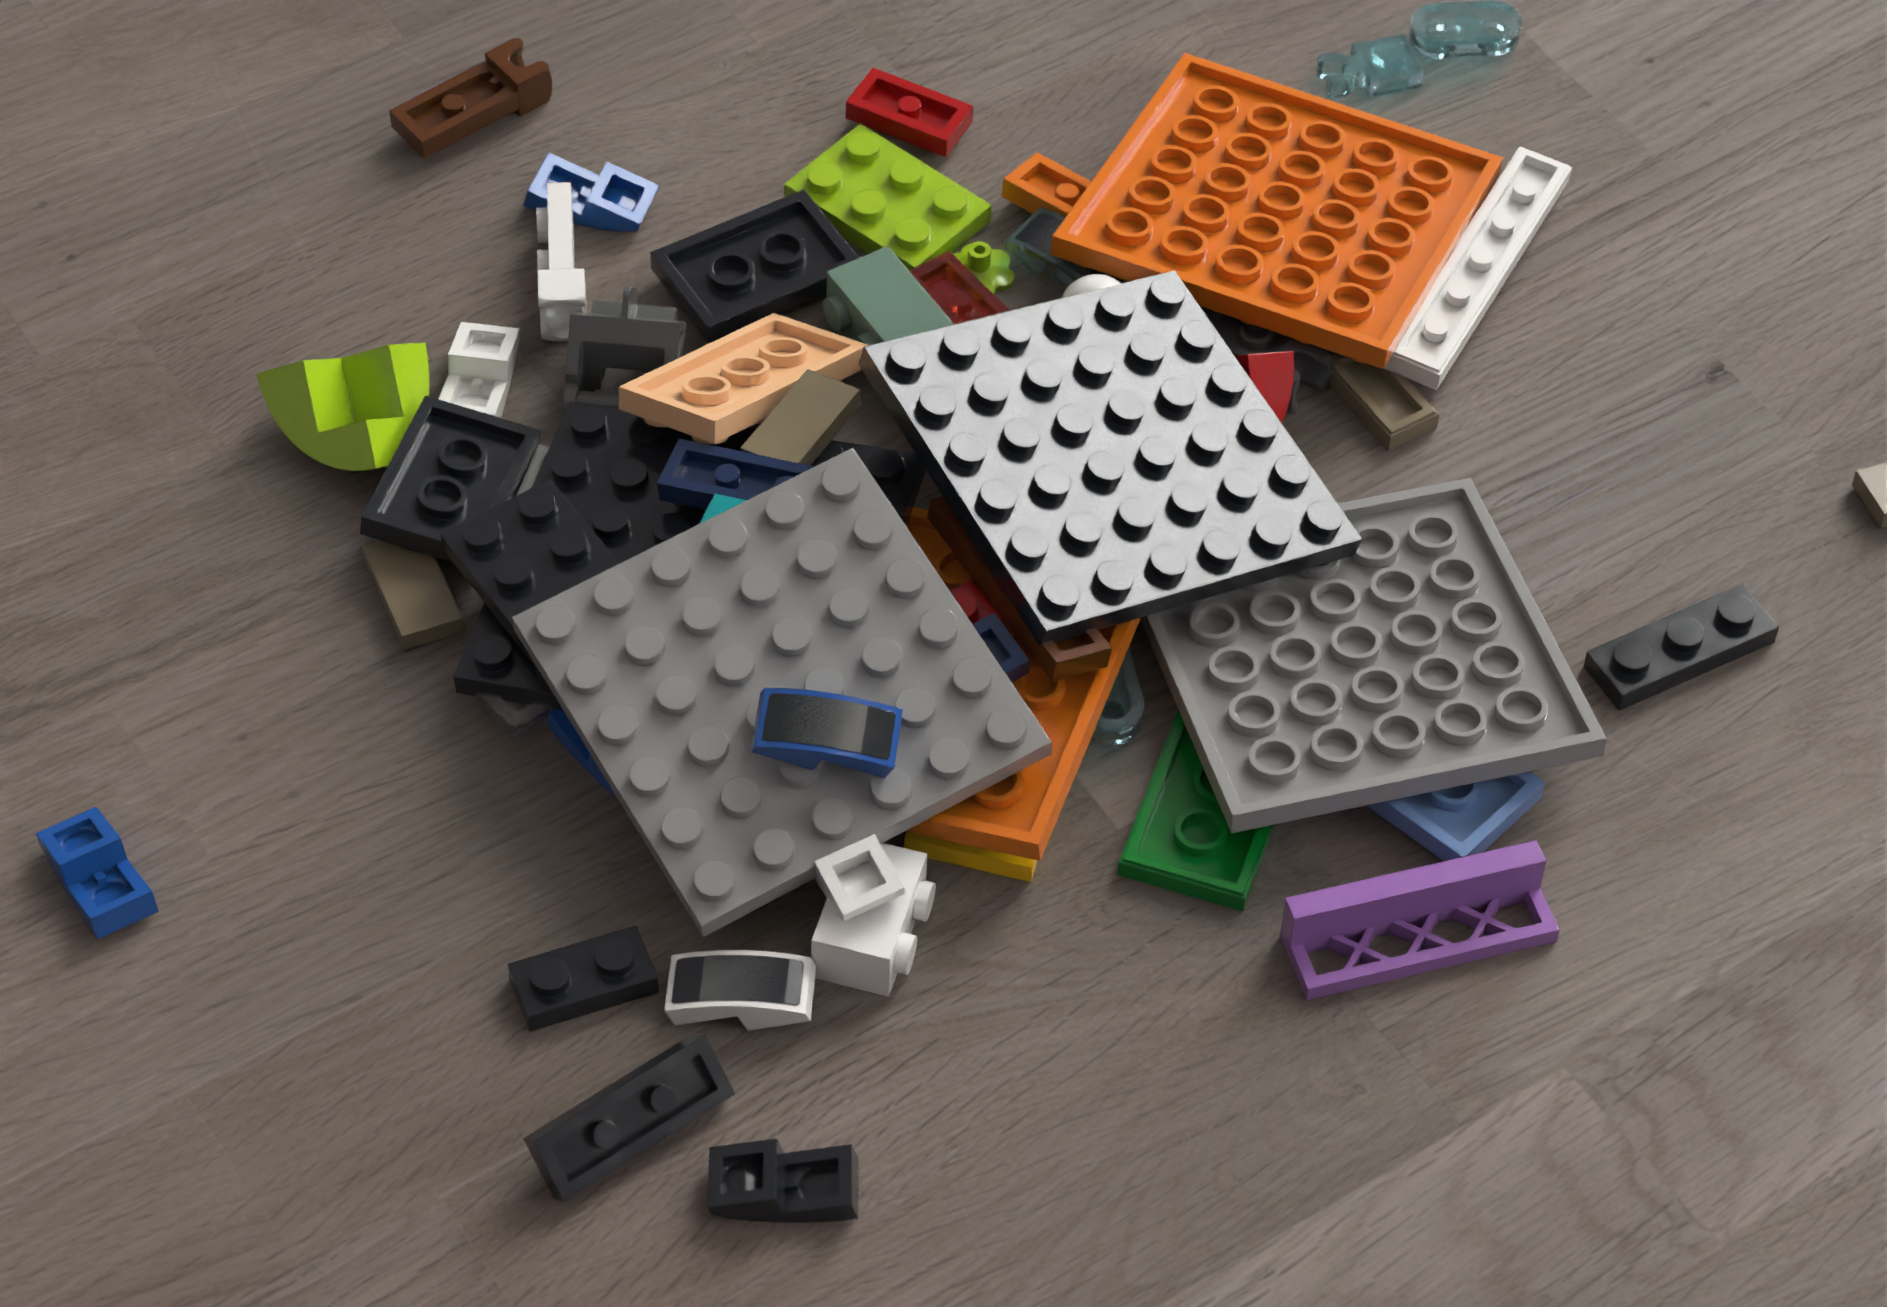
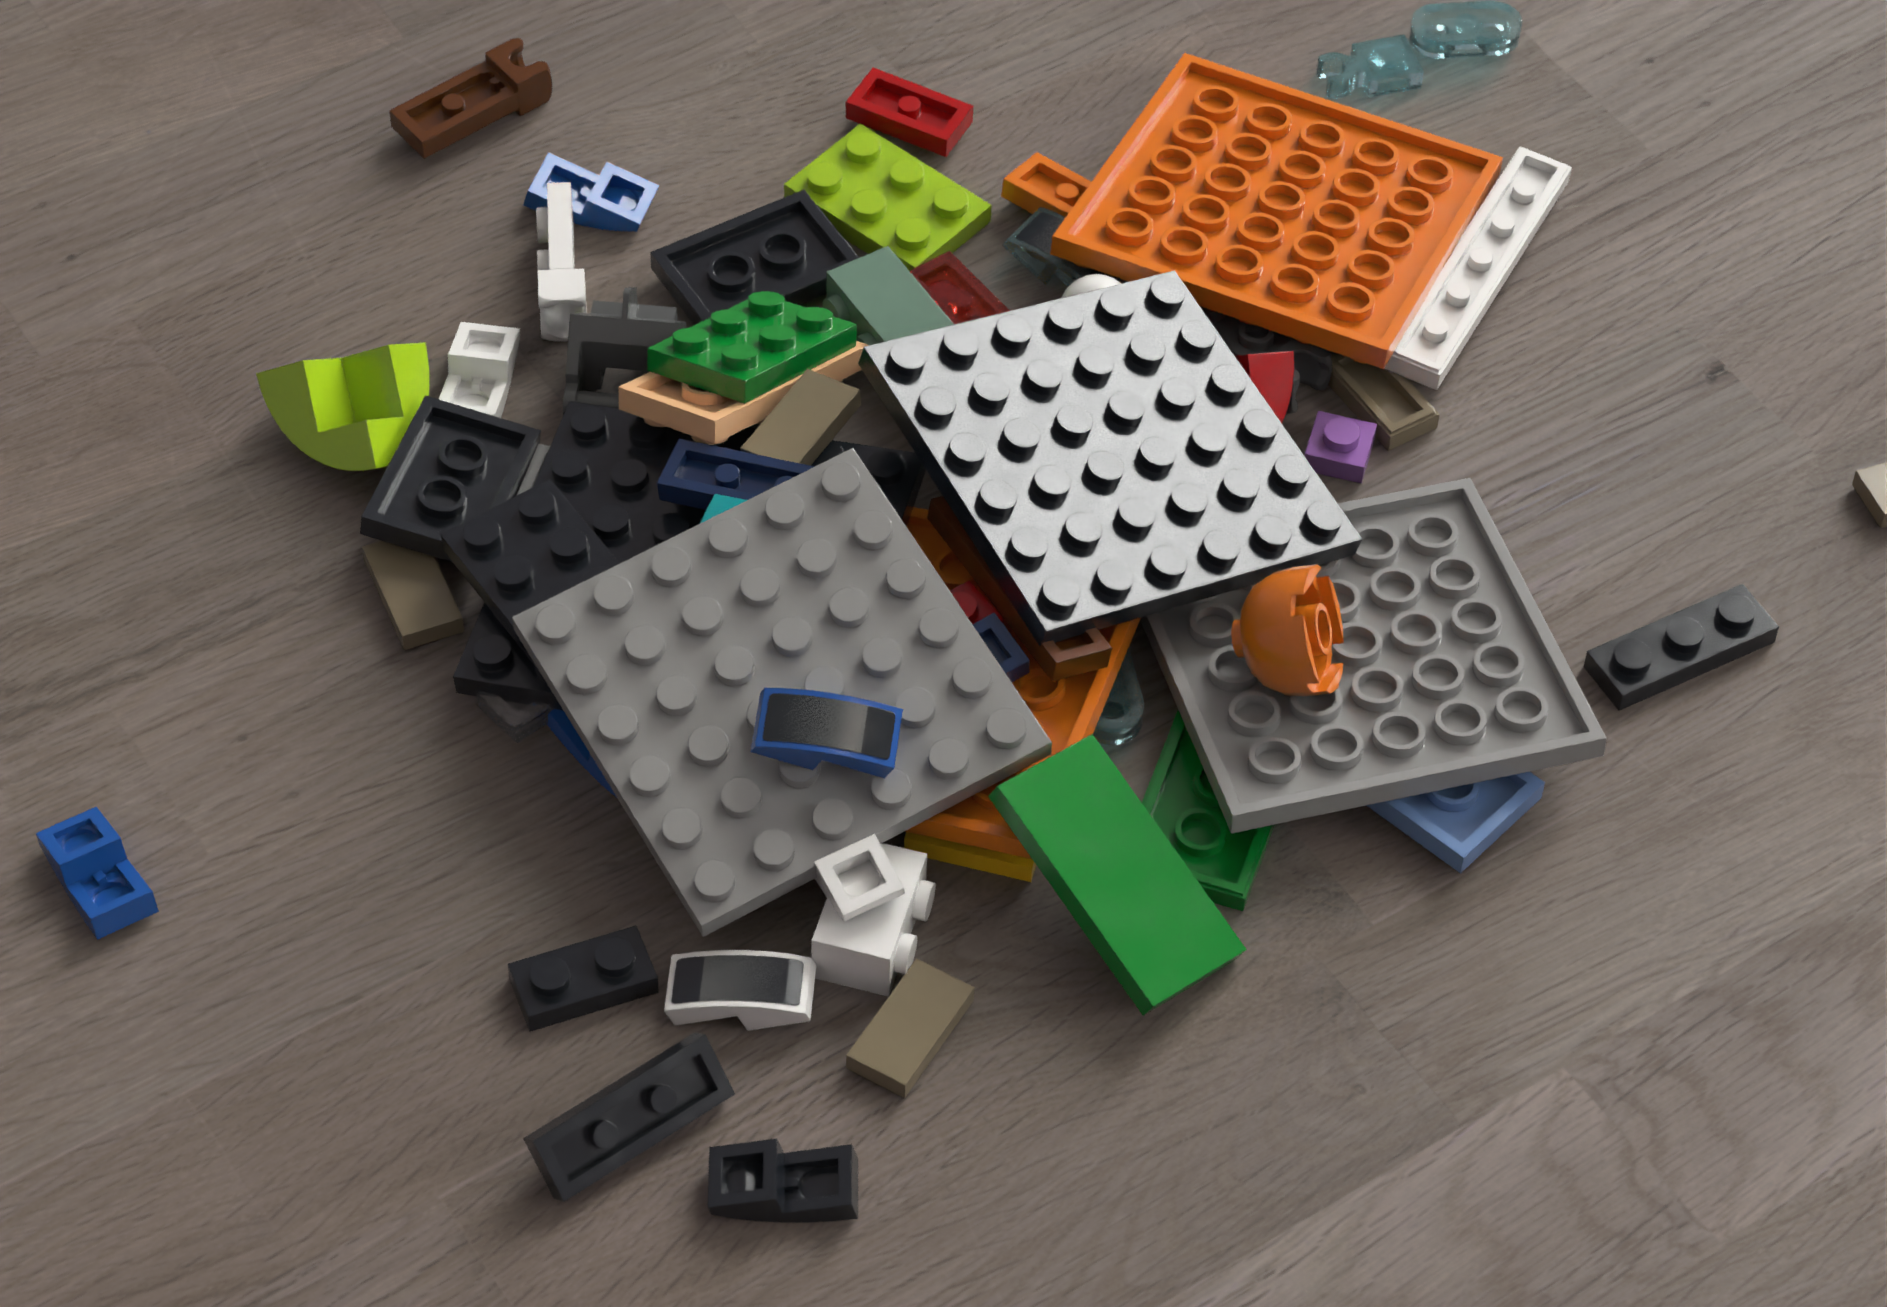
lime plant [943,241,1015,302] -> none
medium lavender fence [1280,840,1560,1000] -> none
none -> green plate [647,291,857,404]
none -> dark tan tile [846,958,975,1098]
none -> green tile [988,734,1247,1016]
none -> orange cylinder [1231,564,1344,696]
none -> medium lavender plate [1304,411,1377,484]

